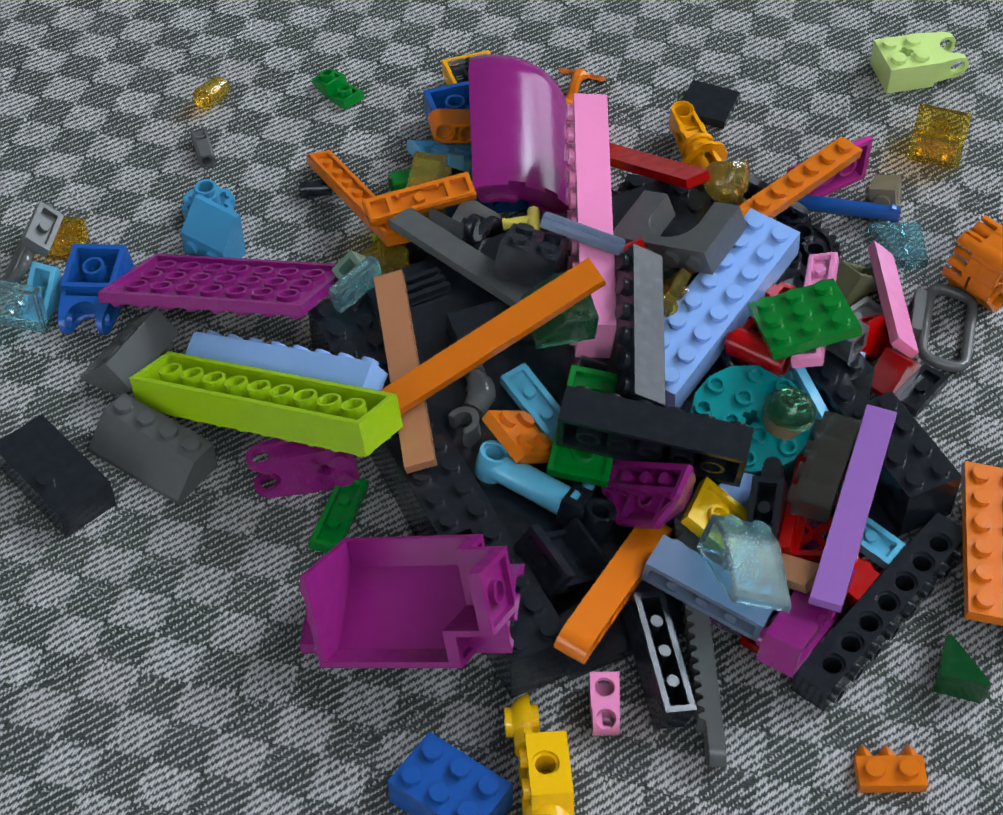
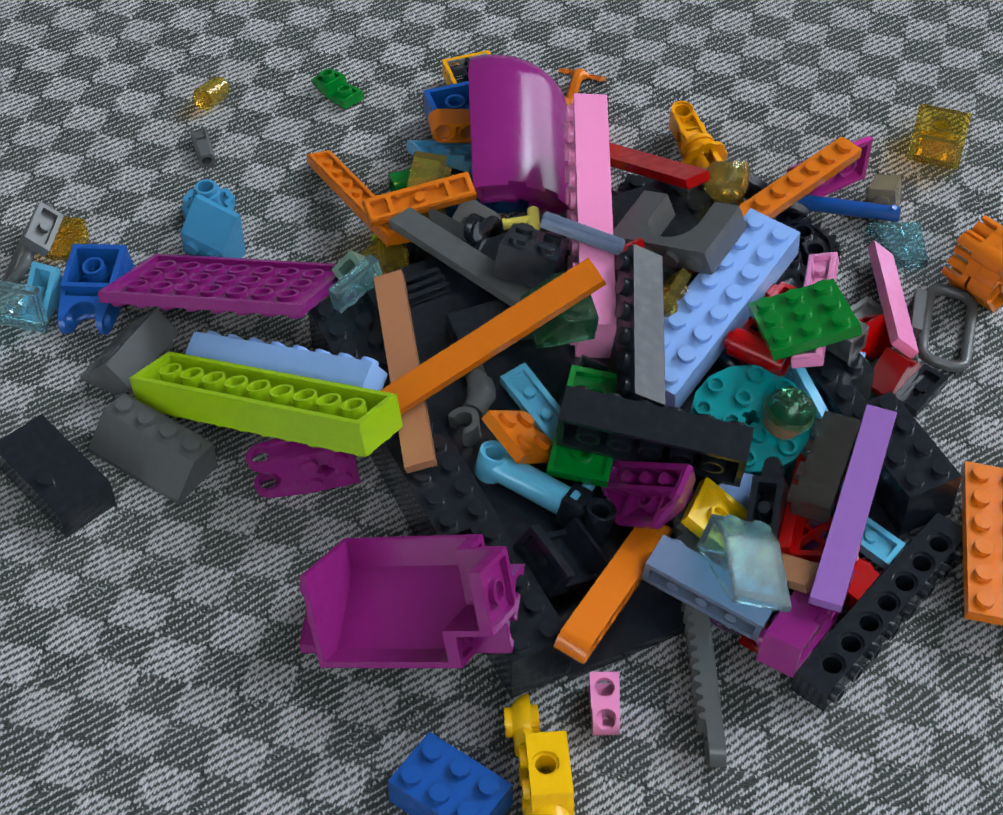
black pin [299,179,332,200] -> none
green tile [308,478,369,553] -> none
black brick [622,591,697,730] -> none
black tile [682,80,740,129] -> none
olive arch [836,261,877,305] -> none
orange plate [853,744,928,793] -> none
yellowish green brick [870,32,969,94] -> none
dark green slope [933,634,992,704] -> none

